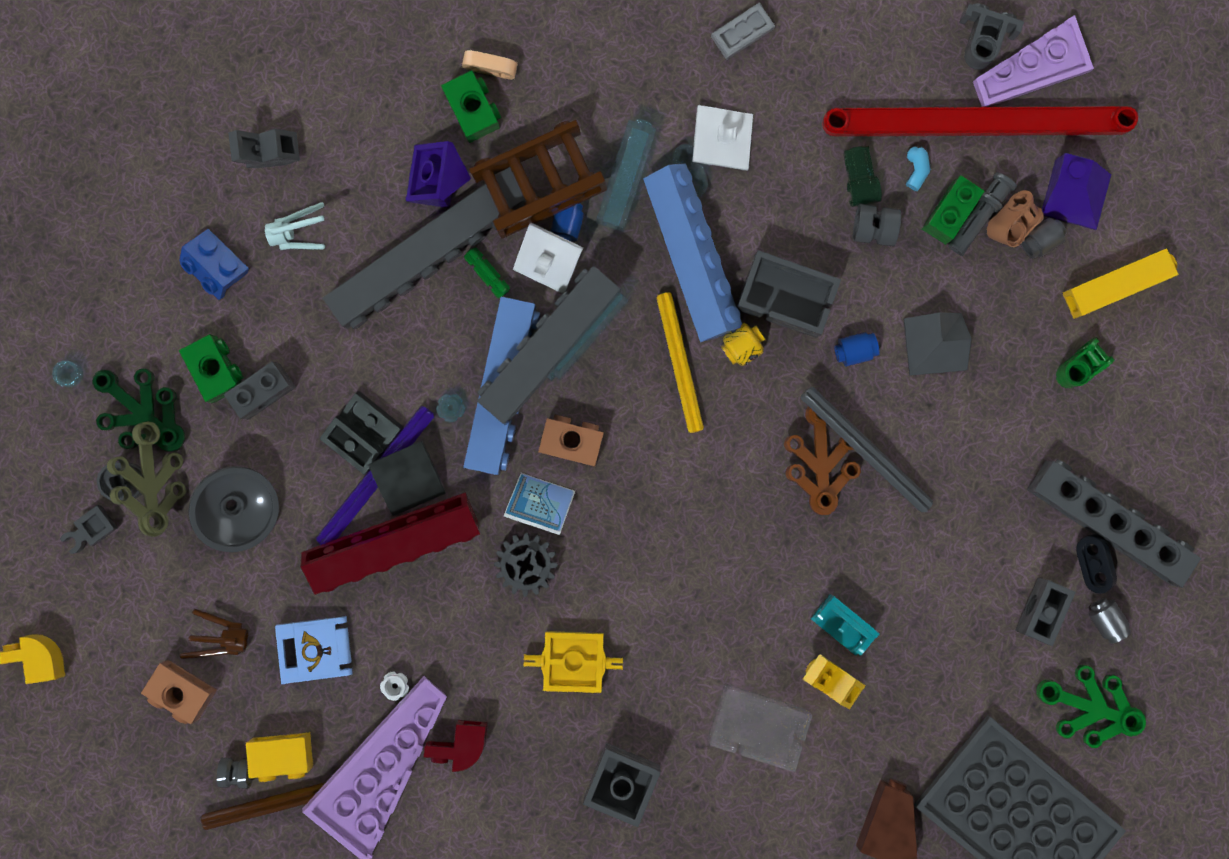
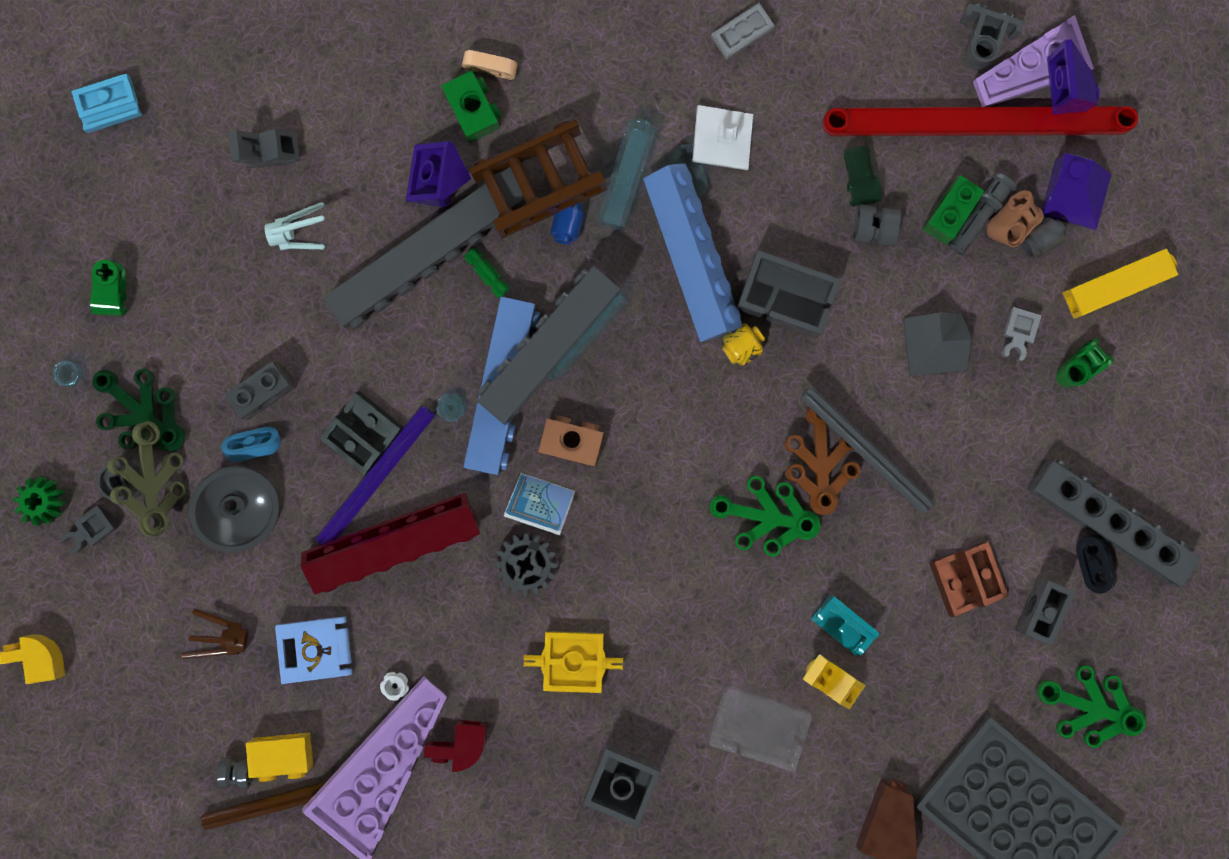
nougat brick [141,660,217,724] -> none
blue bracket [179,229,249,300] -> none
green brick [179,334,243,403] -> none
pearl dark grey slope [368,441,446,516] -> none
white piece [513,222,583,294] -> none
yellow axle [657,292,704,433] -> none
blue brick [834,332,880,367] -> none
medium azure arm [906,147,931,191] -> none
flat silver brick [1088,598,1131,644] -> none
none -> green gear [11,477,67,526]
none -> medium azure plate [71,74,142,133]
none -> green piece [90,259,127,316]
none -> dark azure plate [221,427,282,462]
none -> green plant [709,476,821,557]
none -> copper slope [929,542,1008,617]
none -> light grey plate [1001,307,1042,362]
none -> dark purple slope [1047,39,1099,114]

